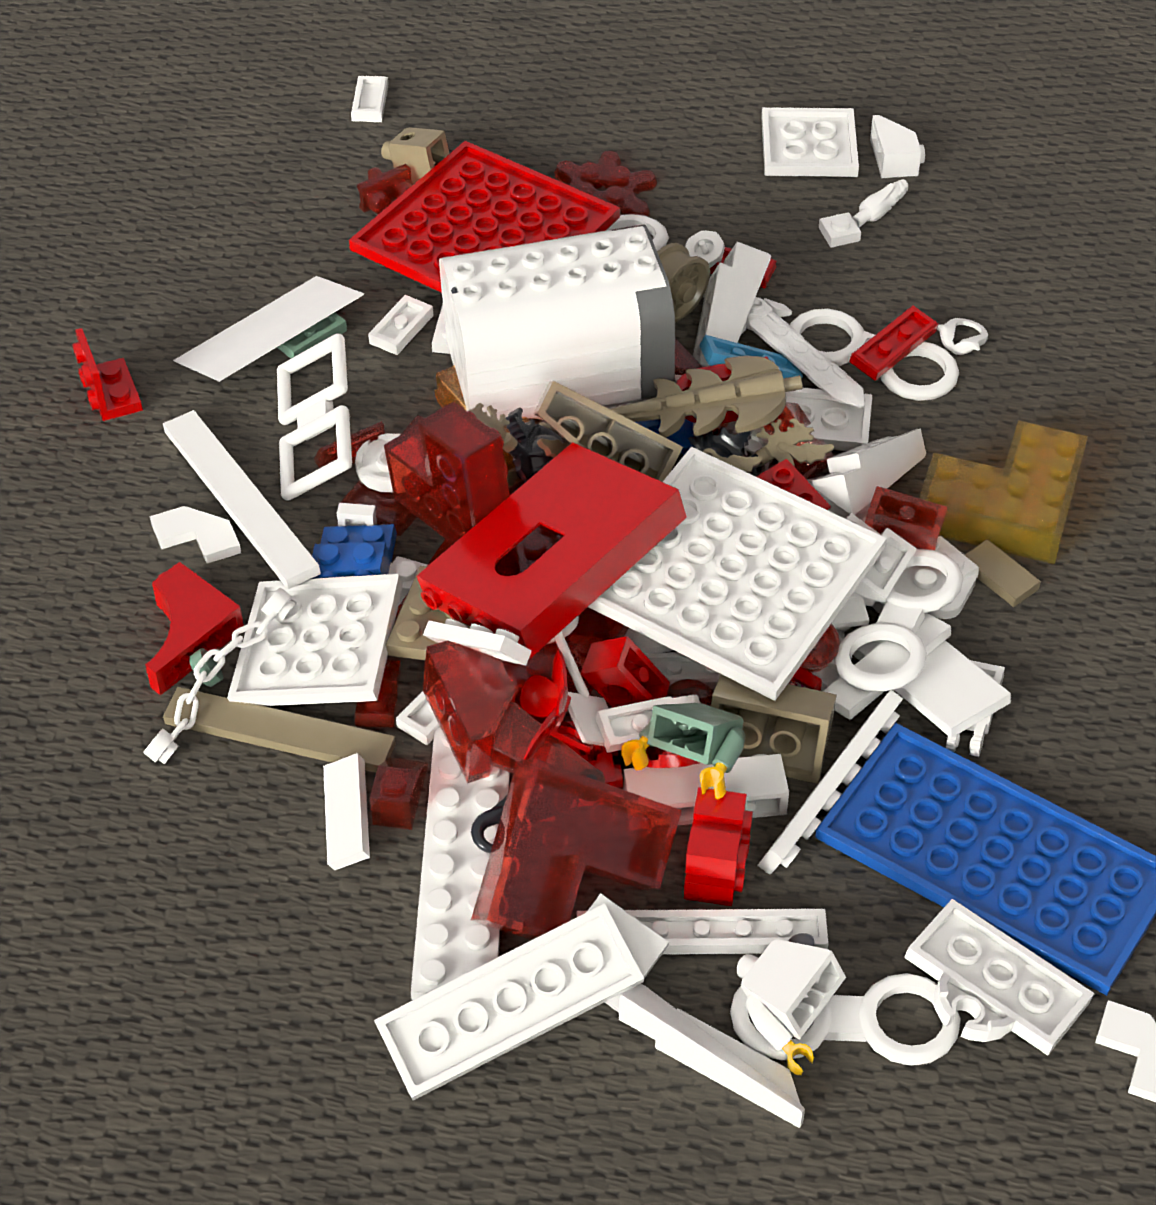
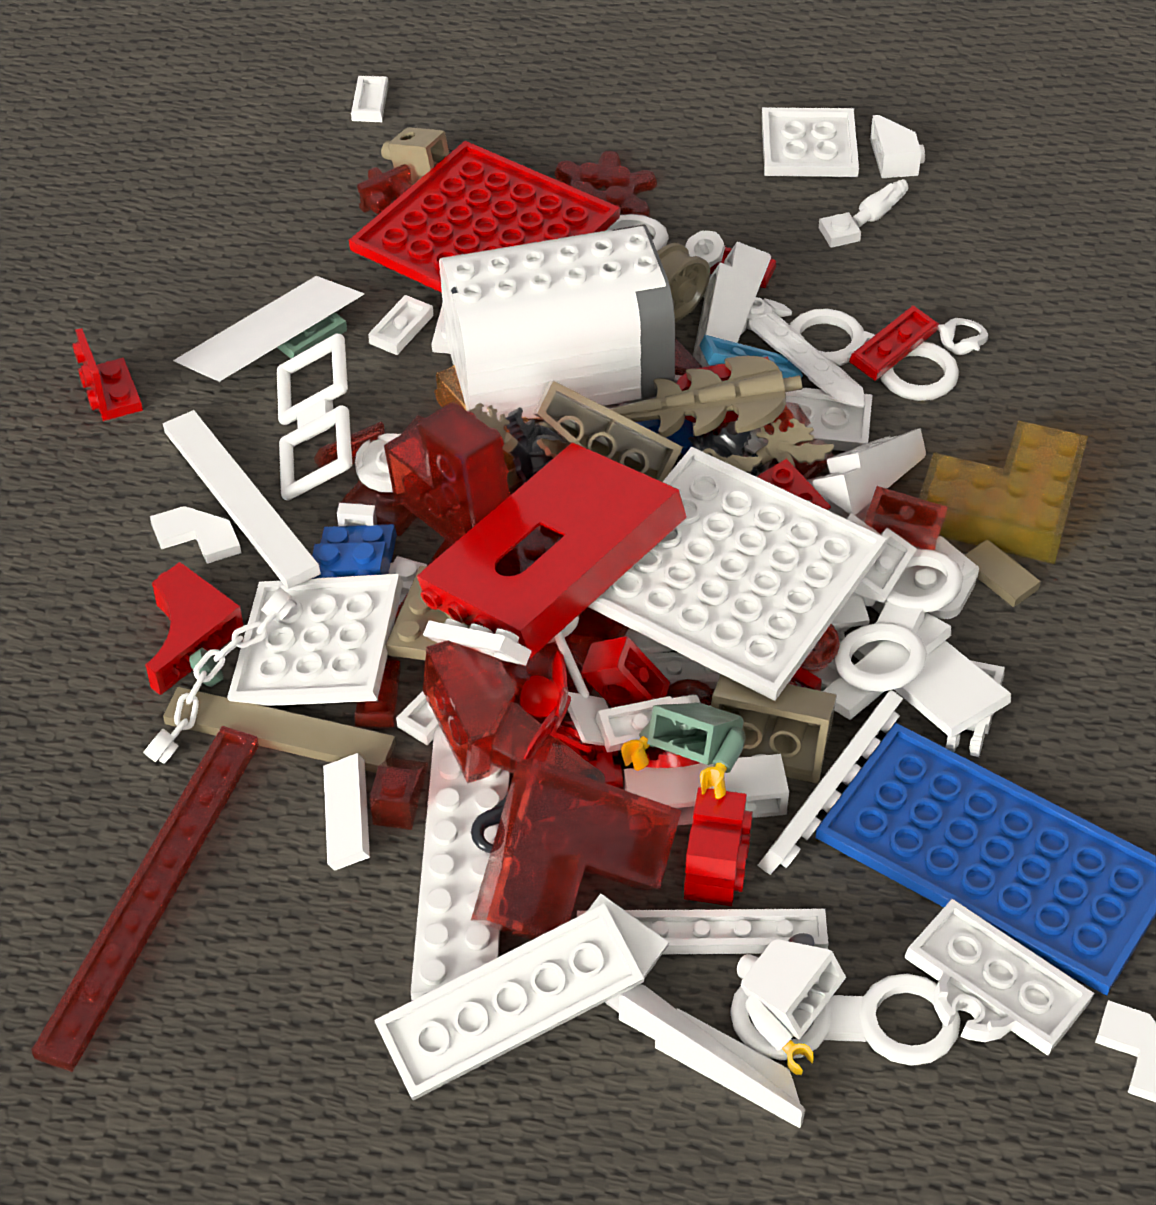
none -> clear red plate [31,726,259,1072]

